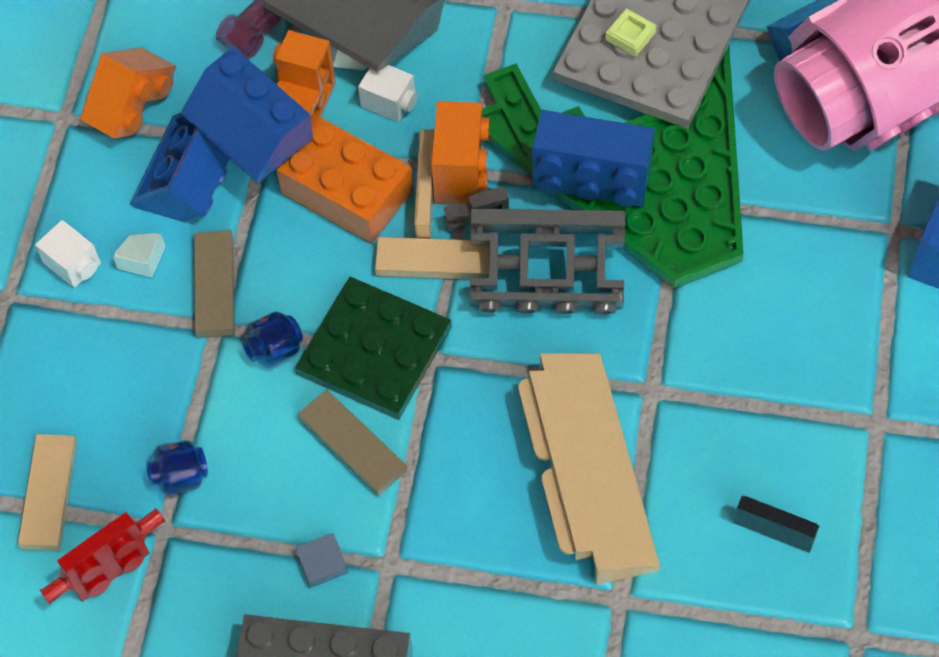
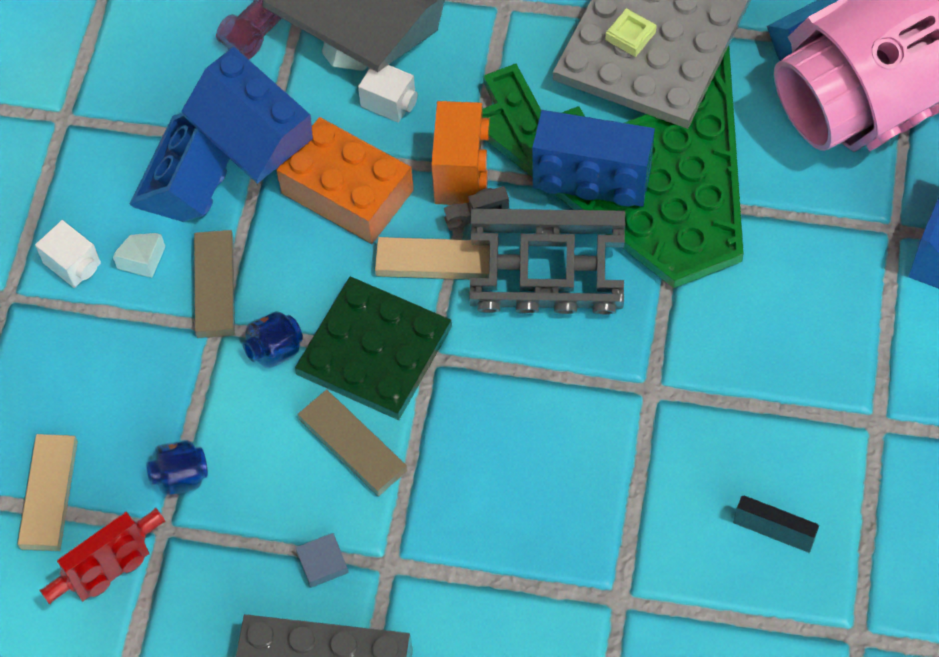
orange brick [80,47,176,139] -> none
orange brick [273,30,336,125] -> none
tan tile [414,129,434,239] -> none
tan slope [518,353,660,585] -> none

